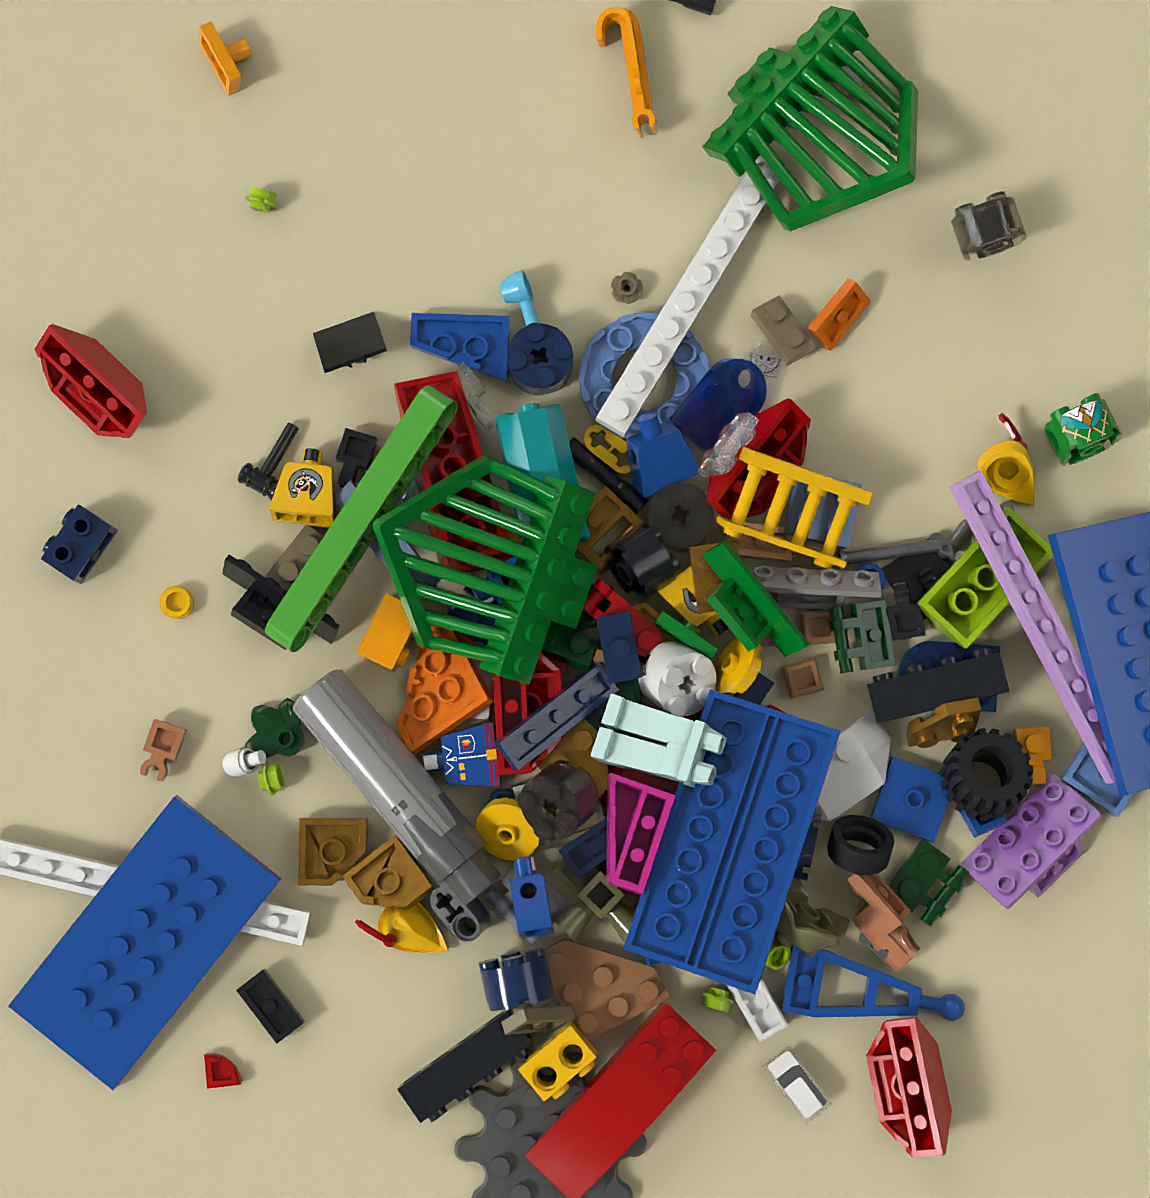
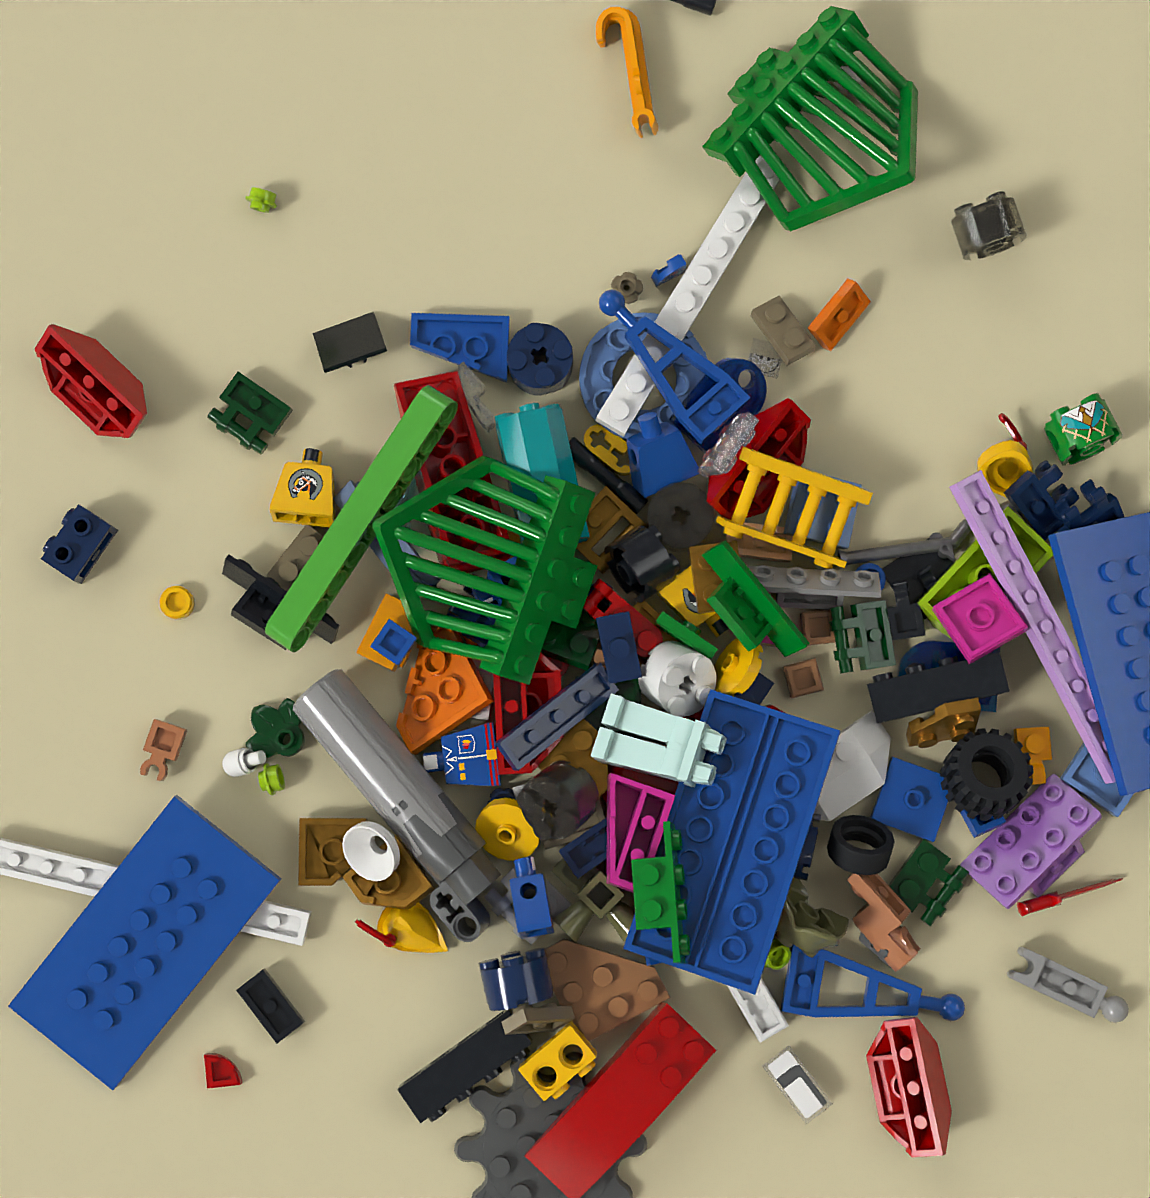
light orange tile [198,22,252,96] -> none
black piece [238,422,299,501] -> none
black plate [335,428,378,488] -> none
medium azure bar [500,270,540,326] -> none
lime plate [702,987,734,1013] -> none
none -> dark green plate [207,371,293,455]
none -> white piece [342,821,400,881]
none -> blue plate [370,619,418,666]
none -> blue plate [599,289,751,444]
none -> green bracket [631,821,690,964]
none -> blue tile [651,254,686,287]
none -> dark pink plate [932,574,1028,664]
none -> dark blue plate [1004,460,1080,541]
none -> light grey plate [1007,946,1129,1023]
none -> red sword [1017,878,1123,917]
none -> dark blue plate [1054,479,1125,532]

